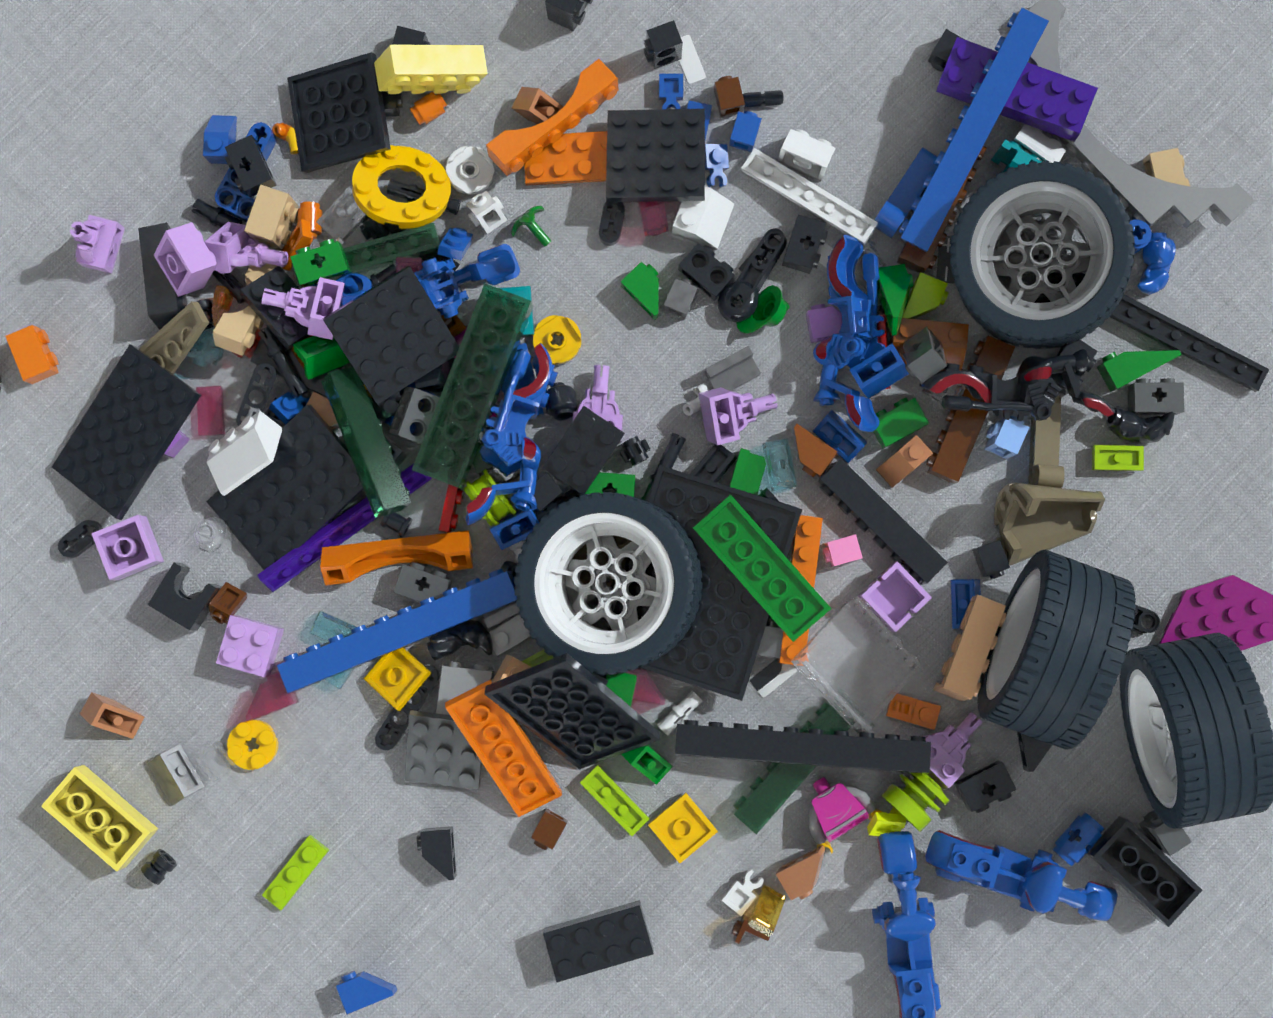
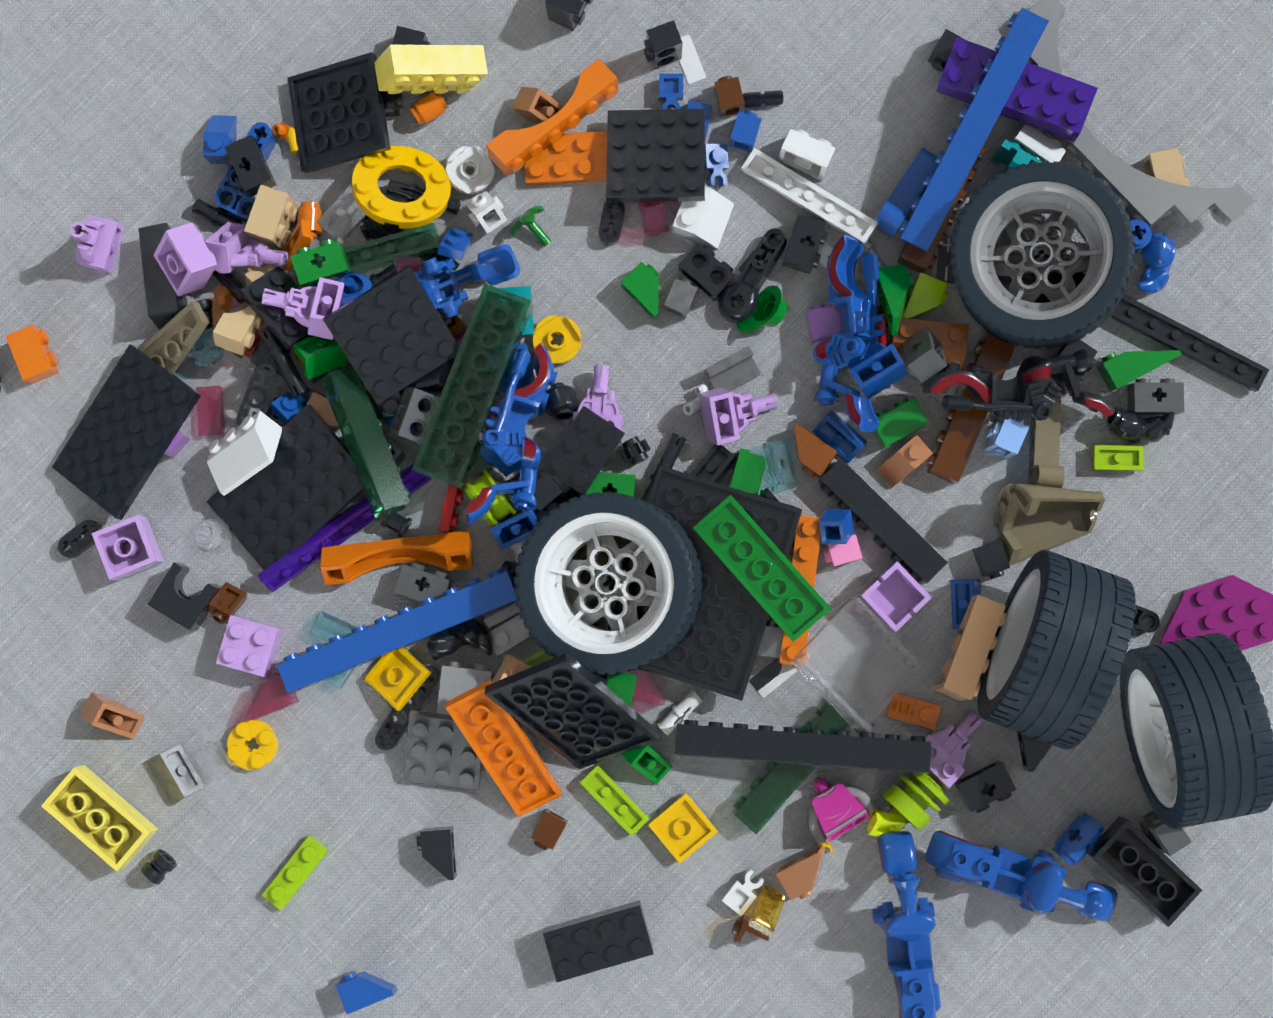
none -> blue brick [819,509,854,544]

